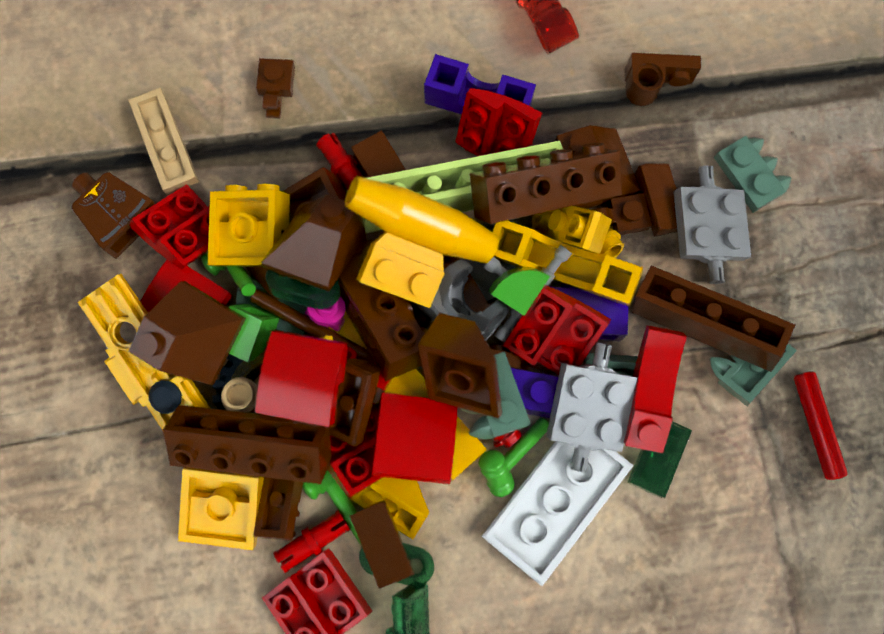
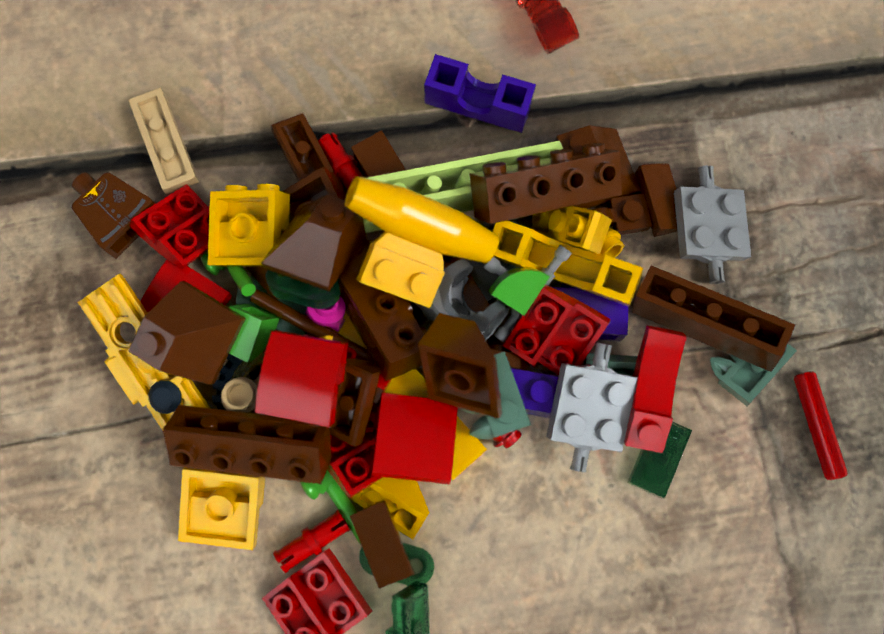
reddish brown plate [253,477,303,541] -> none
reddish brown plate [256,58,295,118] -> none
red slope [455,88,542,156] -> none
bright green piece [478,417,549,497] -> none
white plate [482,441,634,586] -> none
reddish brown plate [625,53,701,106] -> none
sand green plate [714,136,791,213] -> none
none -> reddish brown brick [271,113,334,181]

